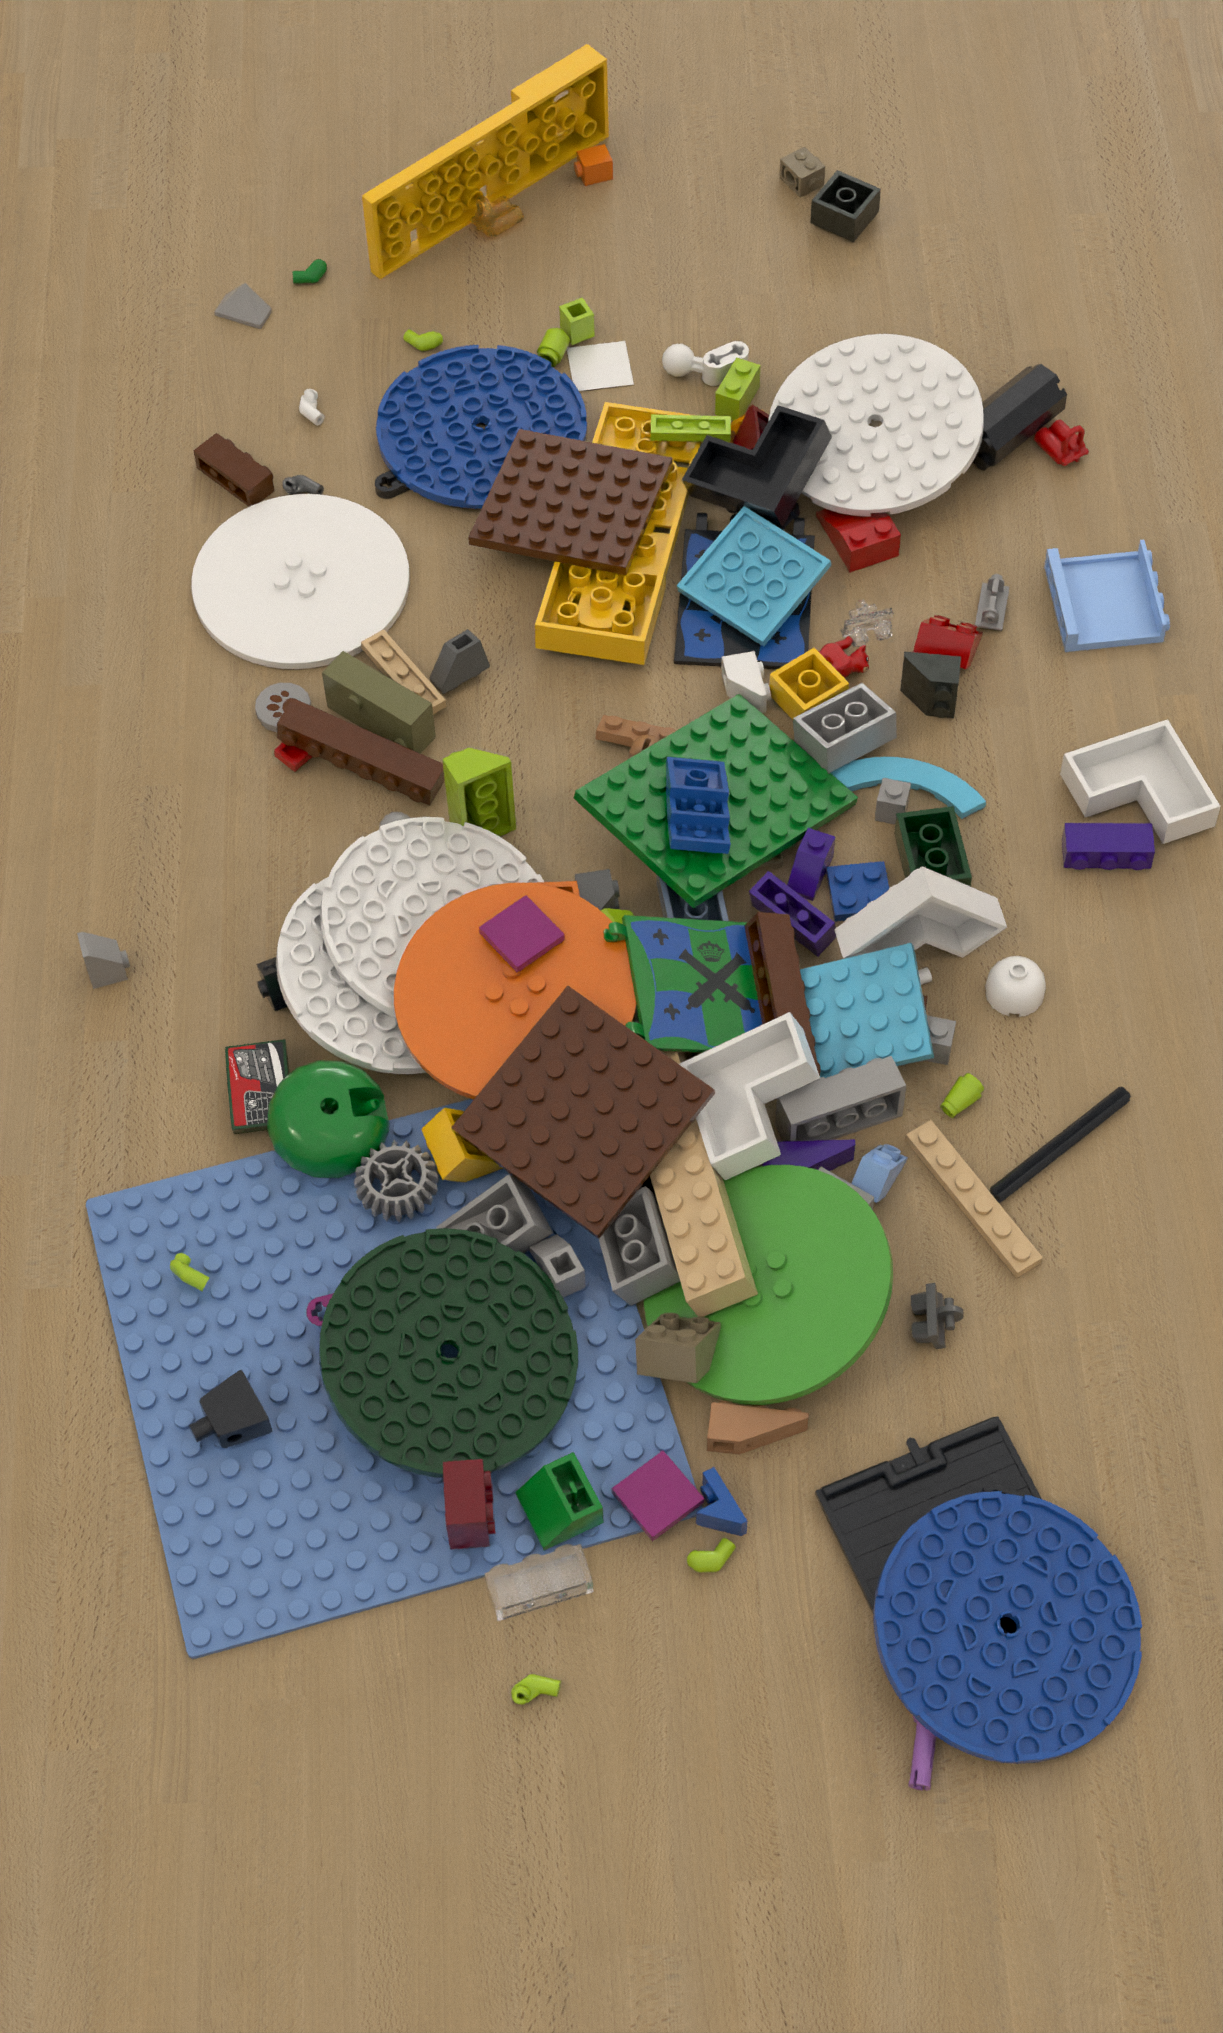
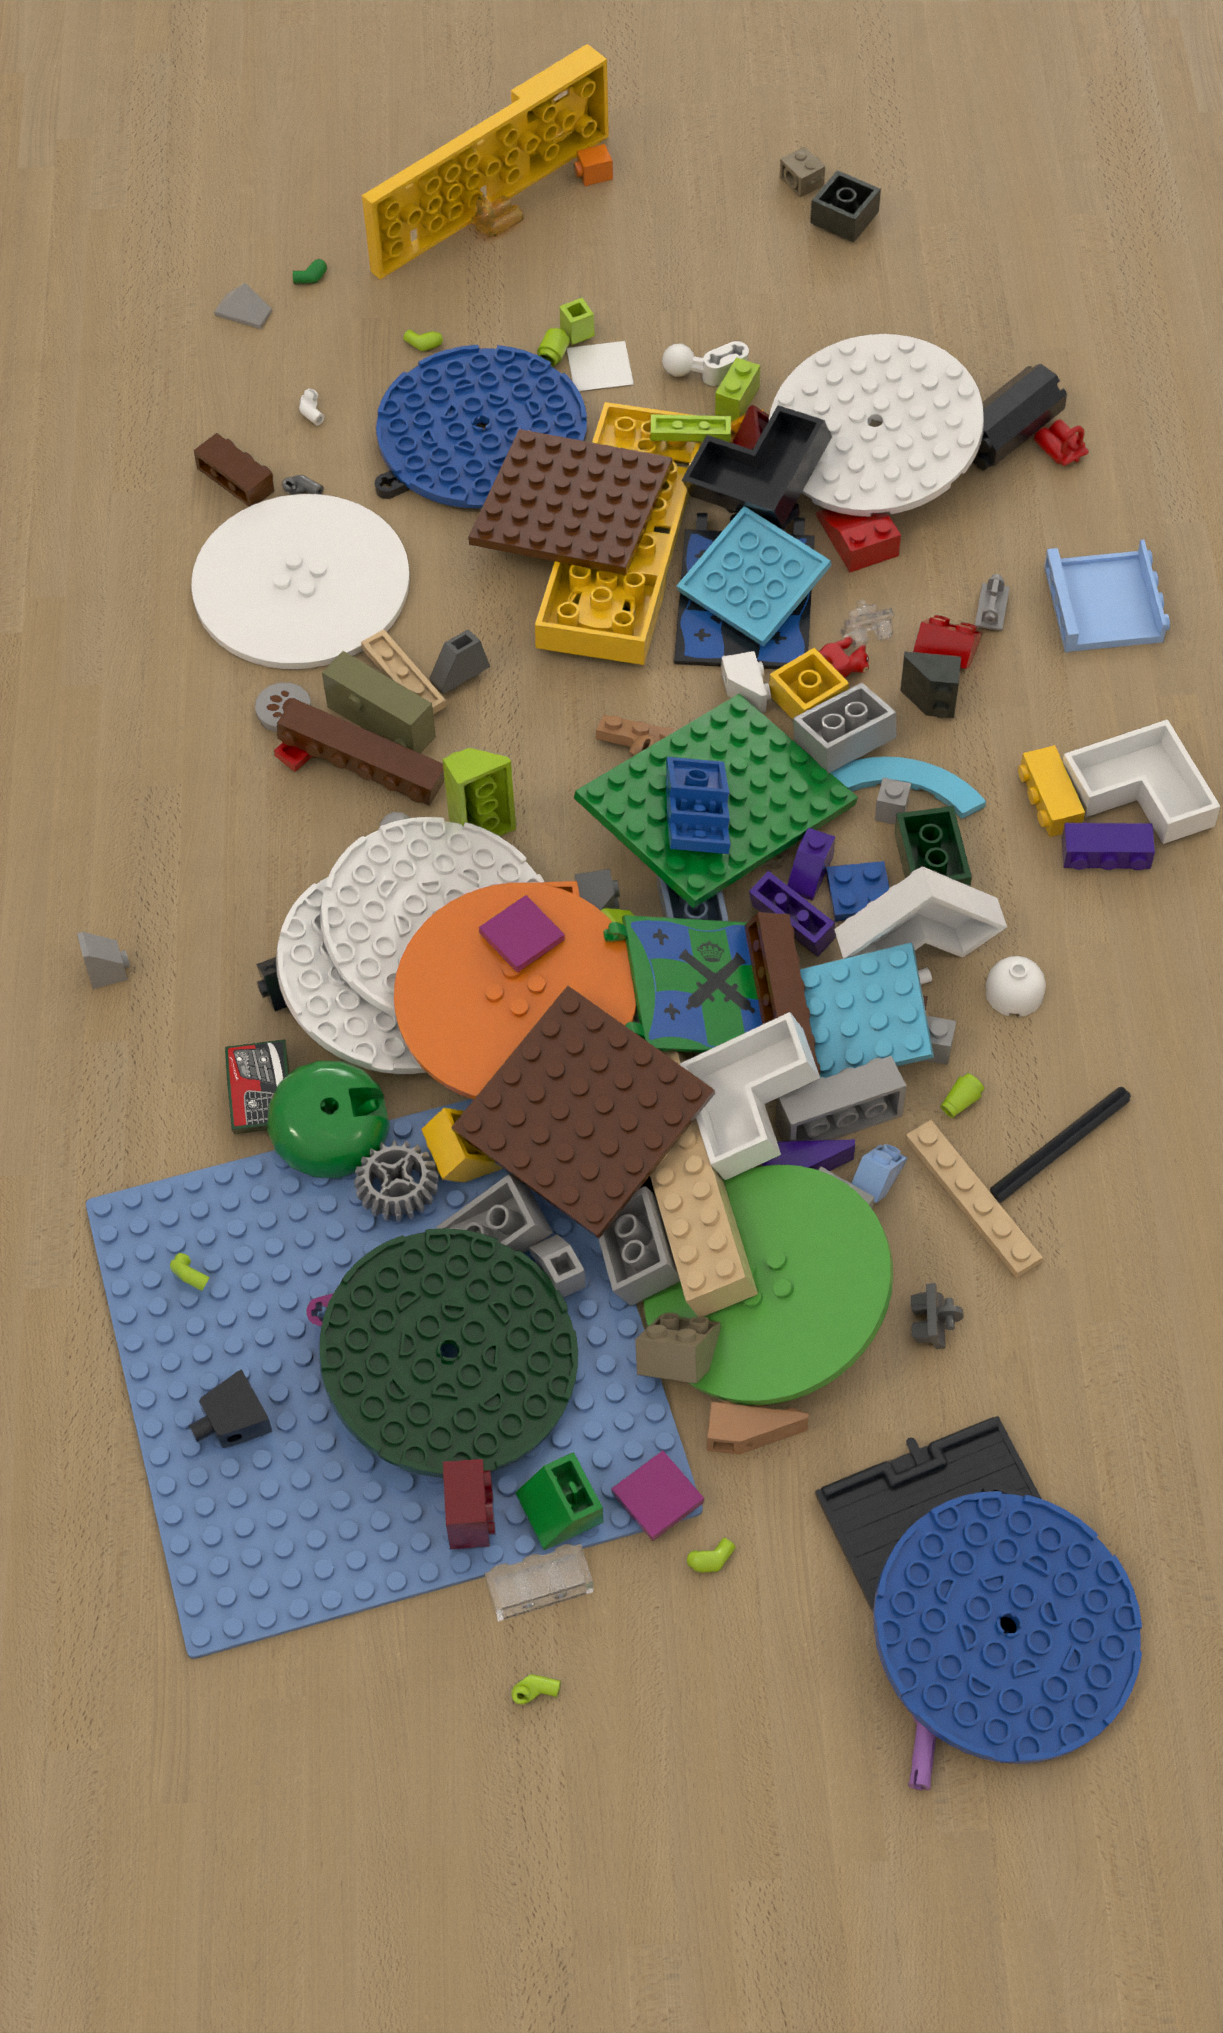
blue slope [696,1467,747,1536] -> none
none -> yellow brick [1018,745,1085,837]

